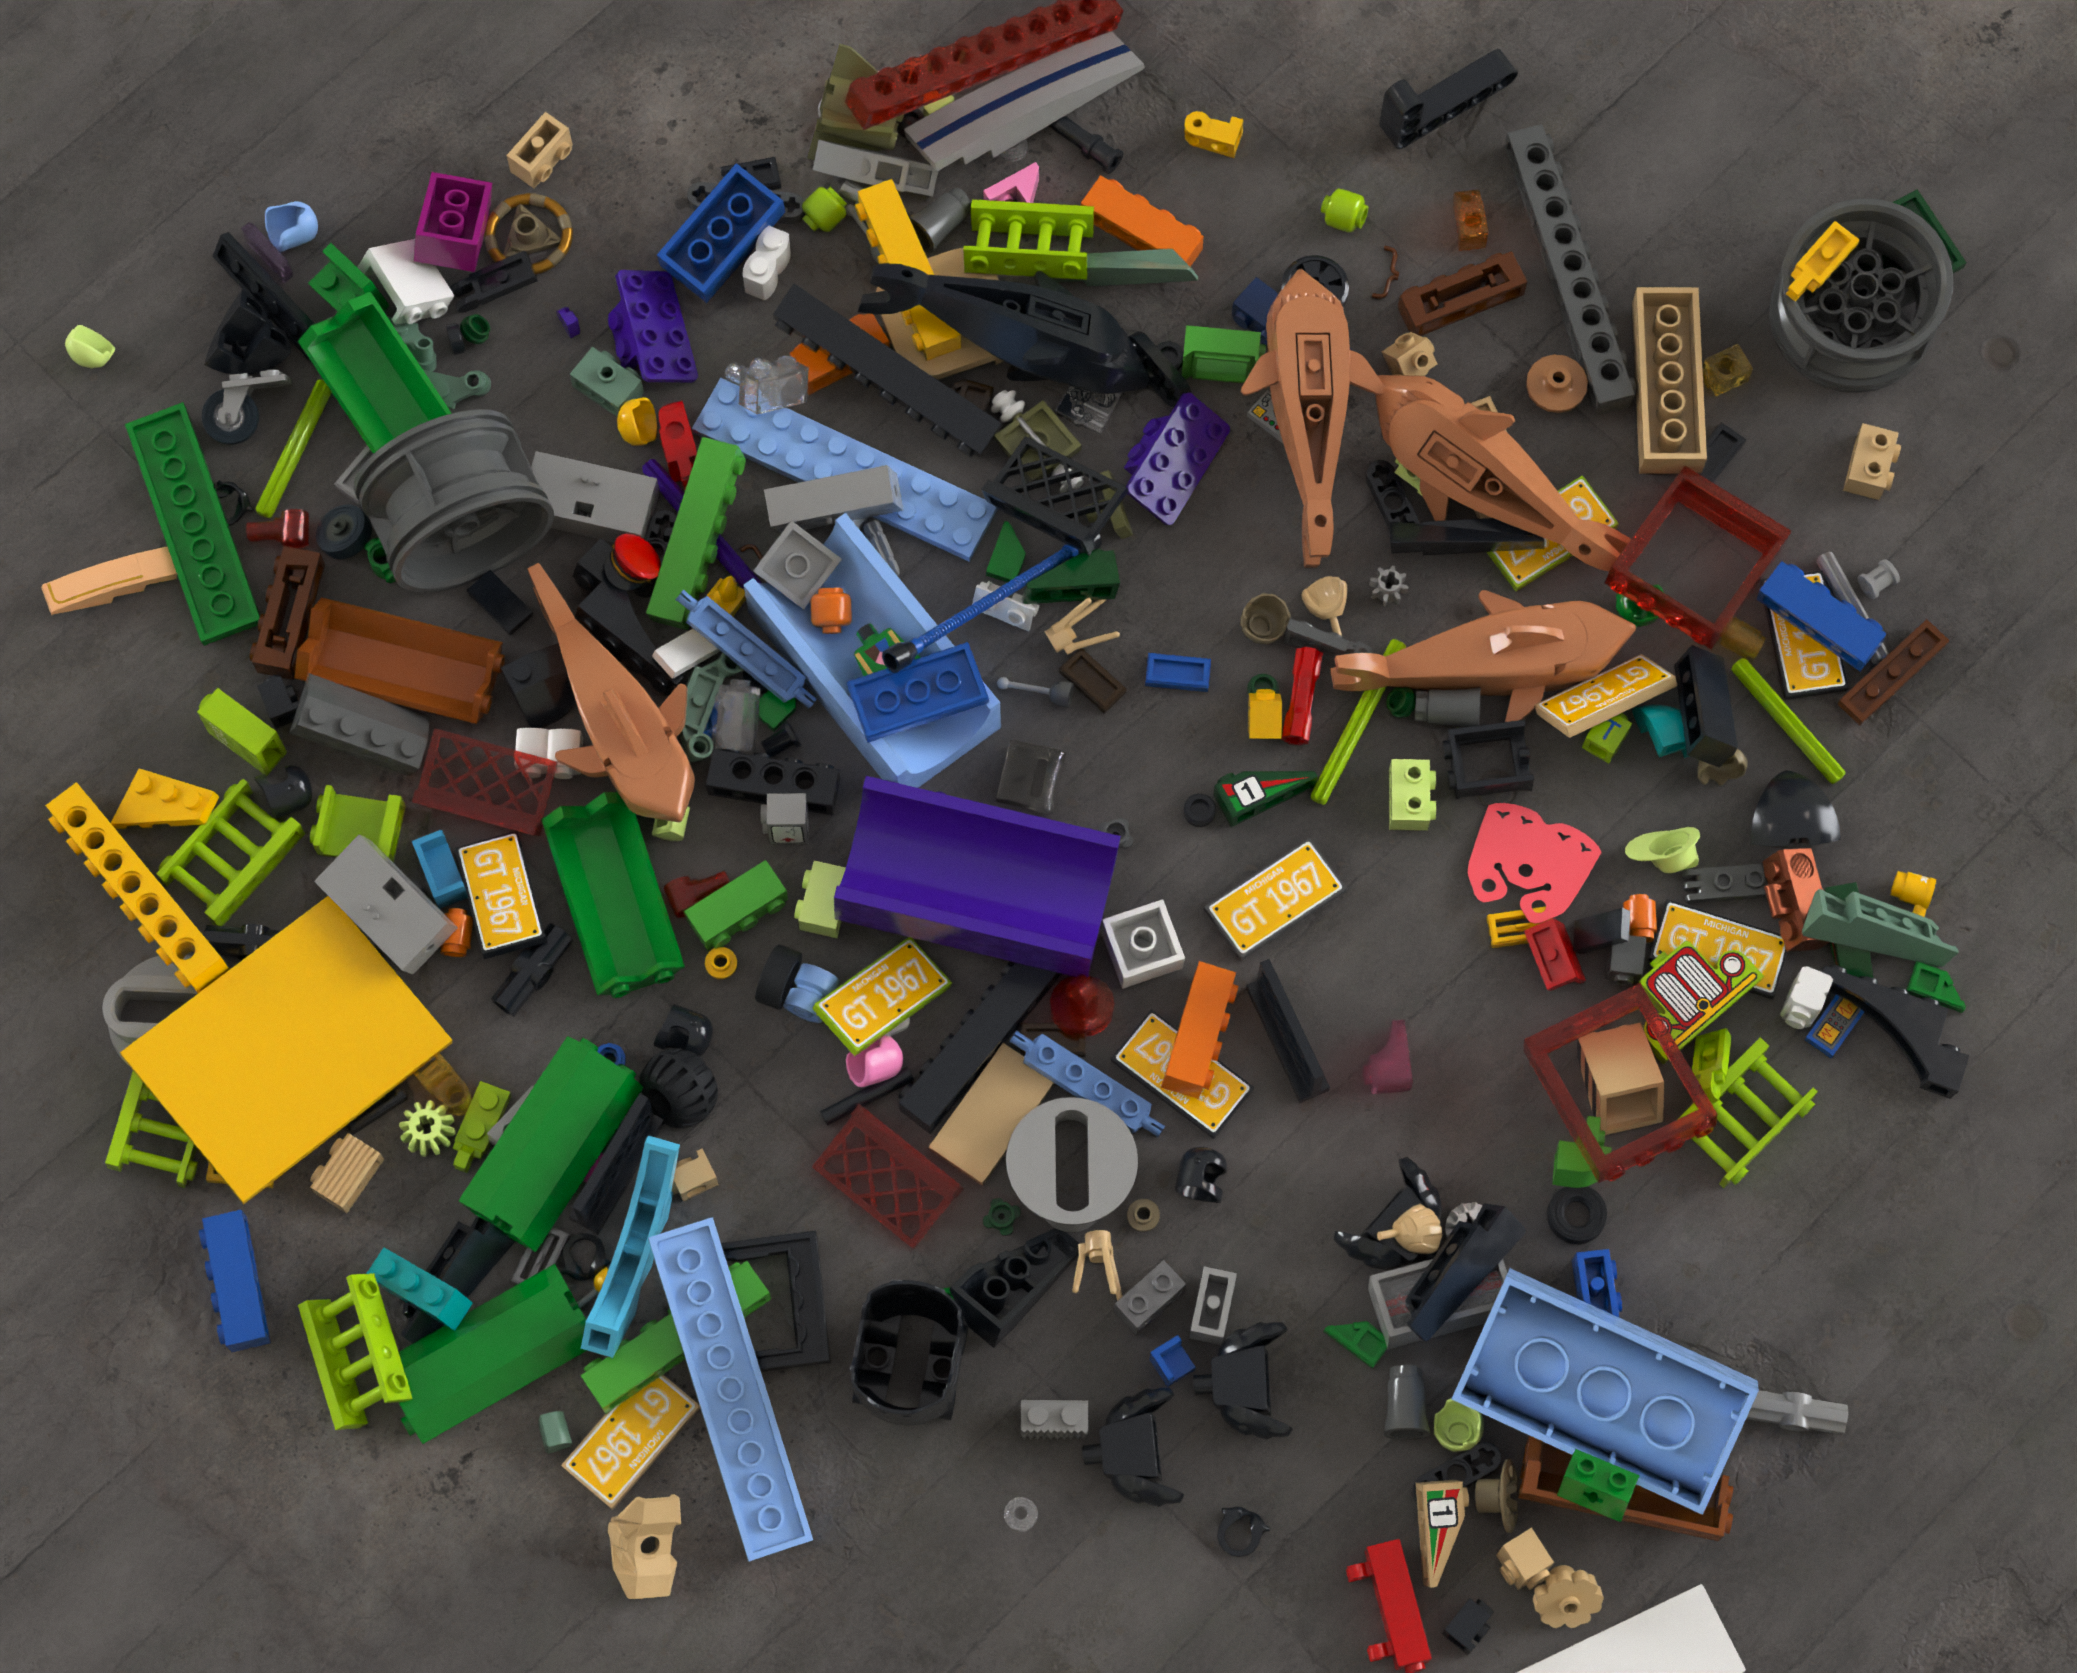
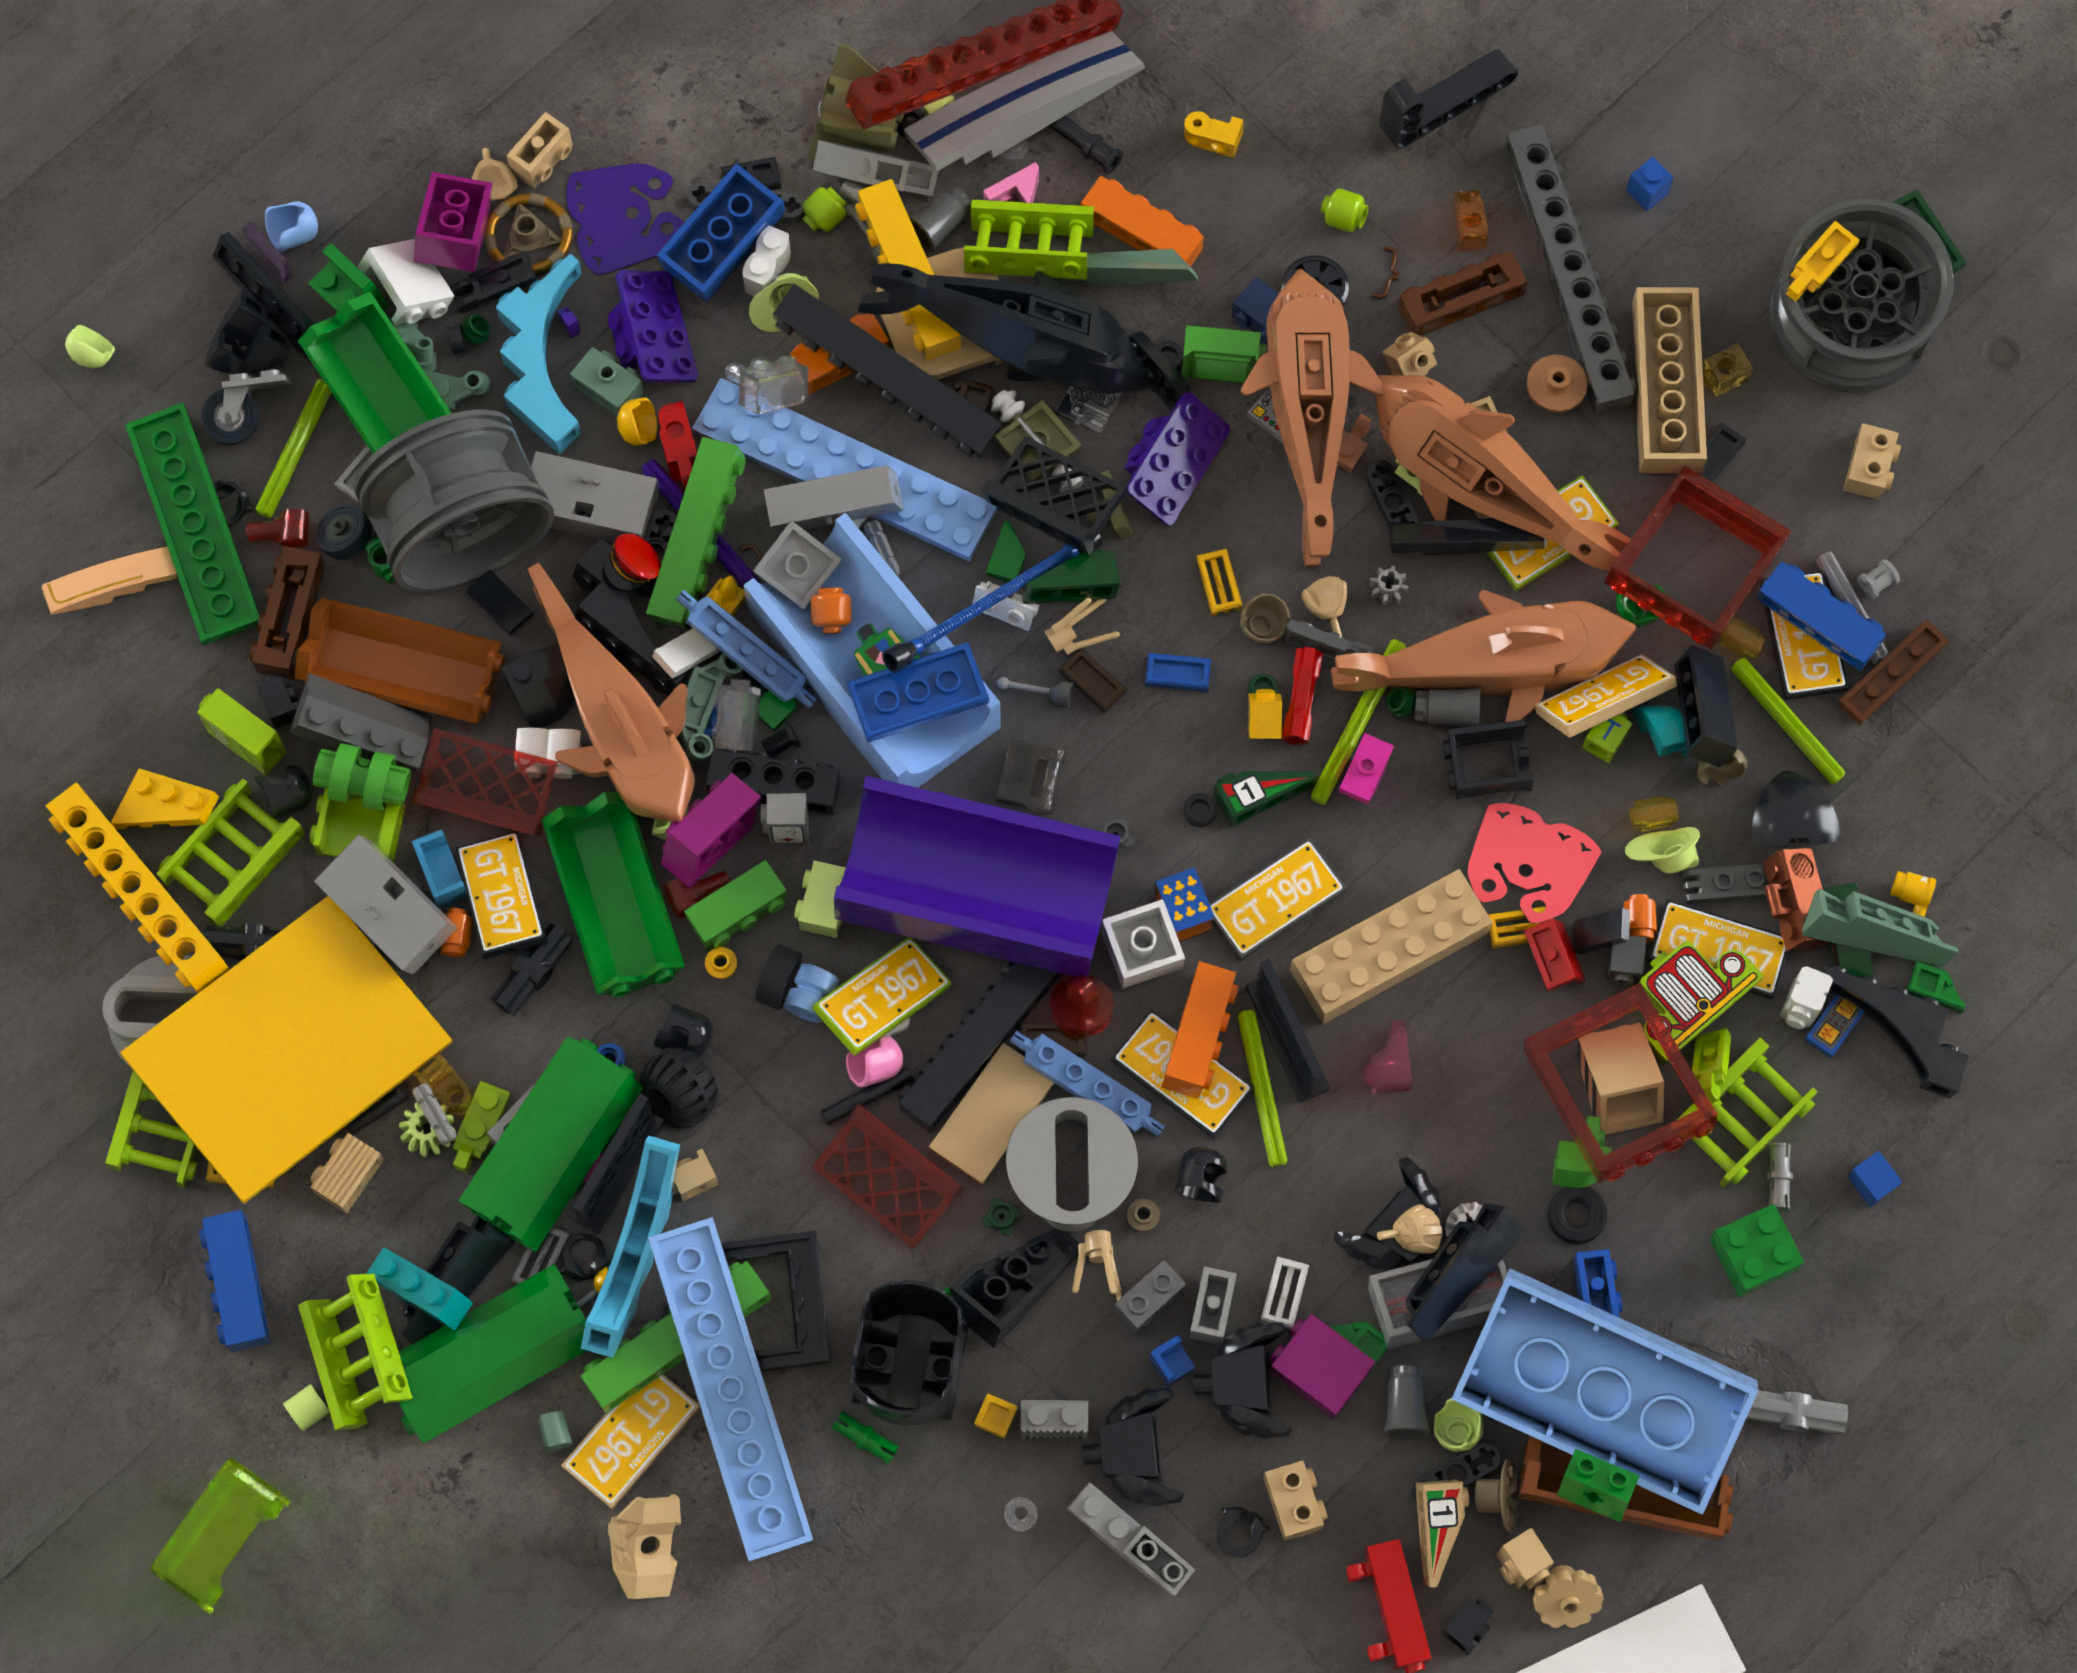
yellowish green brick [1389,759,1436,831] -> none
none -> clear neon green windscreen [150,1458,291,1615]
none -> yellowish green brick [283,1384,330,1432]
none -> bright green piece [313,743,411,812]
none -> light grey axle [413,1083,456,1145]
none -> tan piece [472,148,518,200]
none -> medium azure arch [496,254,582,455]
none -> dark purple piece [566,164,684,275]
none -> magenta brick [661,773,761,888]
none -> yellowish green piece [749,273,819,332]
none -> green pin [832,1411,899,1465]
none -> yellow plate [974,1393,1018,1439]
none -> light grey slope [1067,1482,1195,1596]
none -> blue piece [1154,867,1214,943]
none -> yellow tile [1196,549,1243,616]
none -> lime axle [1237,1010,1287,1167]
none -> white tile [1260,1257,1309,1330]
none -> tan brick [1263,1460,1328,1541]
none -> magenta brick [1269,1314,1375,1420]
none -> tan brick [1290,869,1493,1025]
none -> nougat plate [1337,414,1372,473]
none -> dark pink brick [1339,733,1394,805]
none -> blue brick [1626,156,1674,211]
none -> clear yellow brick [1629,796,1679,832]
none -> green brick [1709,1204,1805,1298]
none -> light grey pin [1767,1143,1793,1212]
none -> blue panel [1847,1151,1902,1208]

